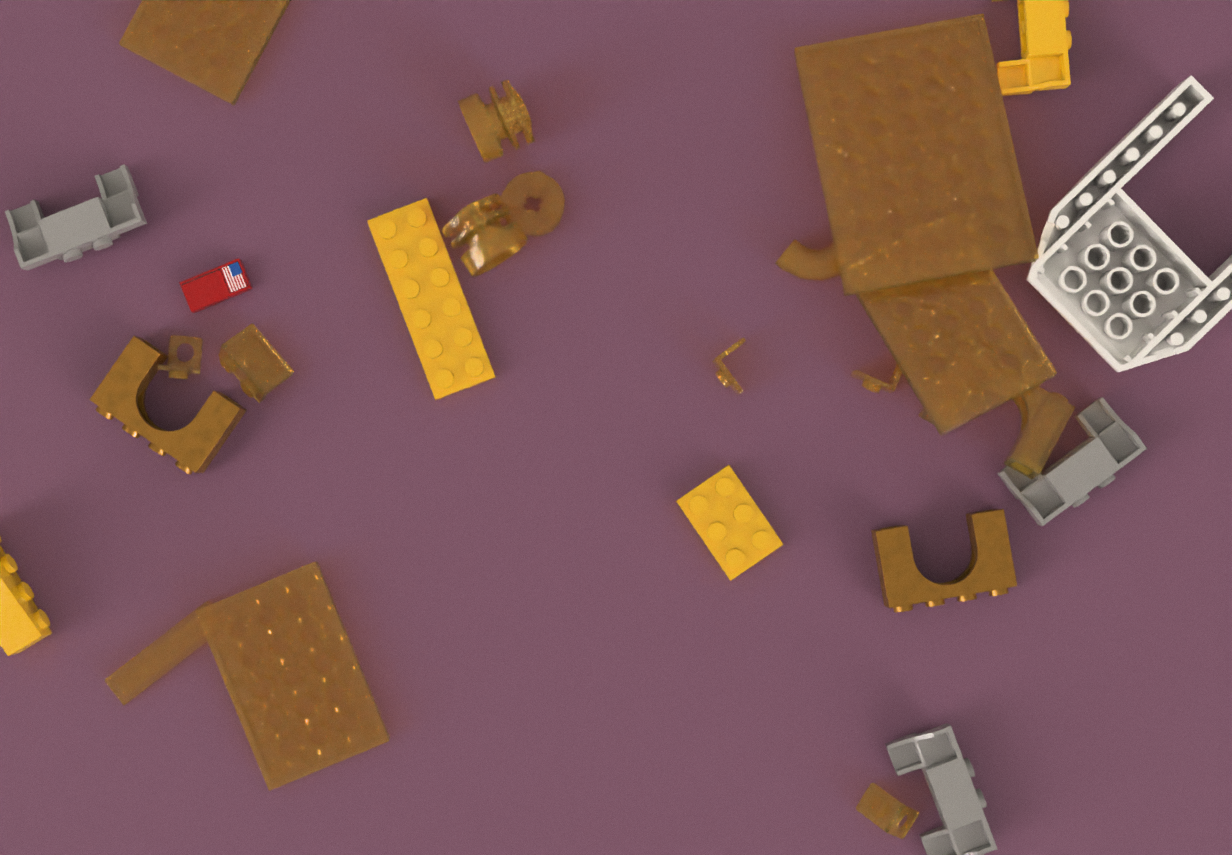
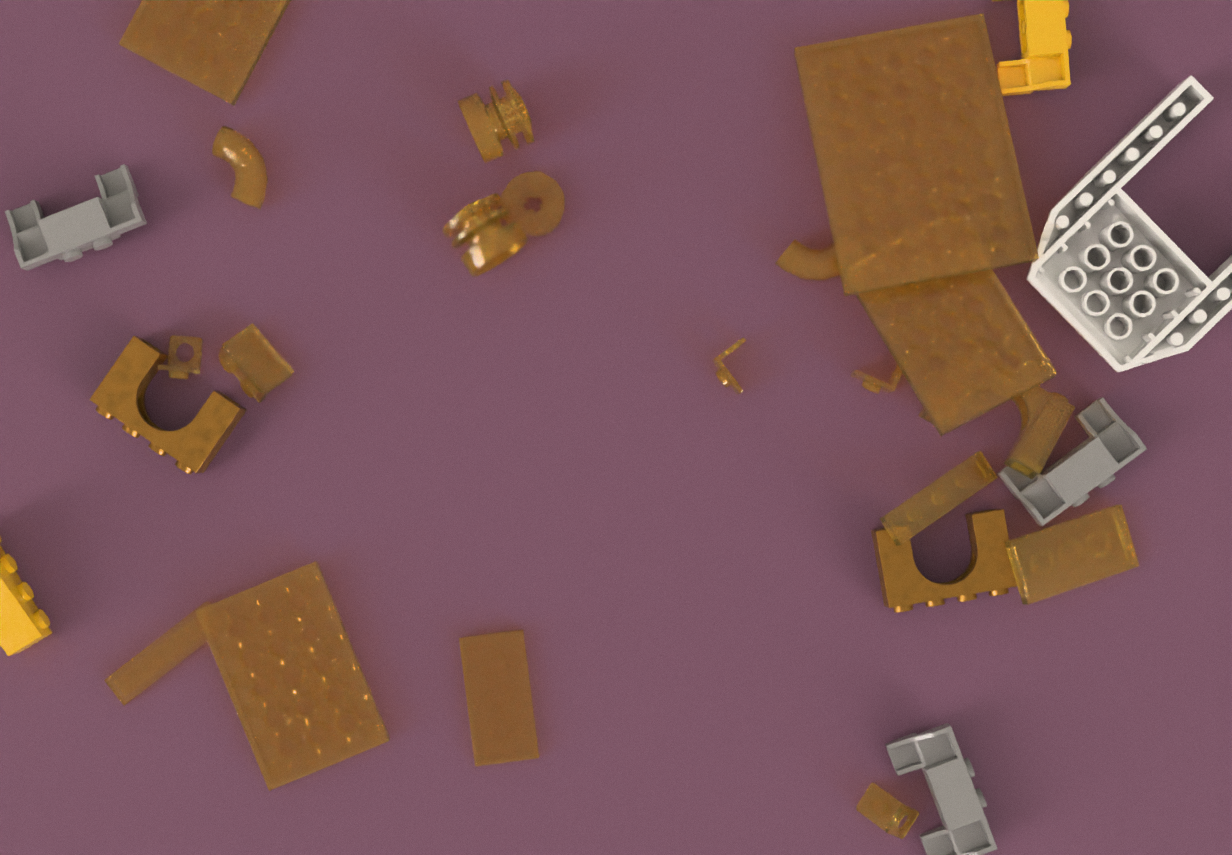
red tile [179,258,253,313] -> none
yellow plate [367,198,496,400] -> none
yellow plate [676,465,784,581] -> none
none -> clear yellow cylinder [212,126,268,209]
none -> clear yellow tile [459,629,540,766]
none -> clear yellow tile [879,450,998,546]
none -> clear yellow tile [1005,504,1140,605]

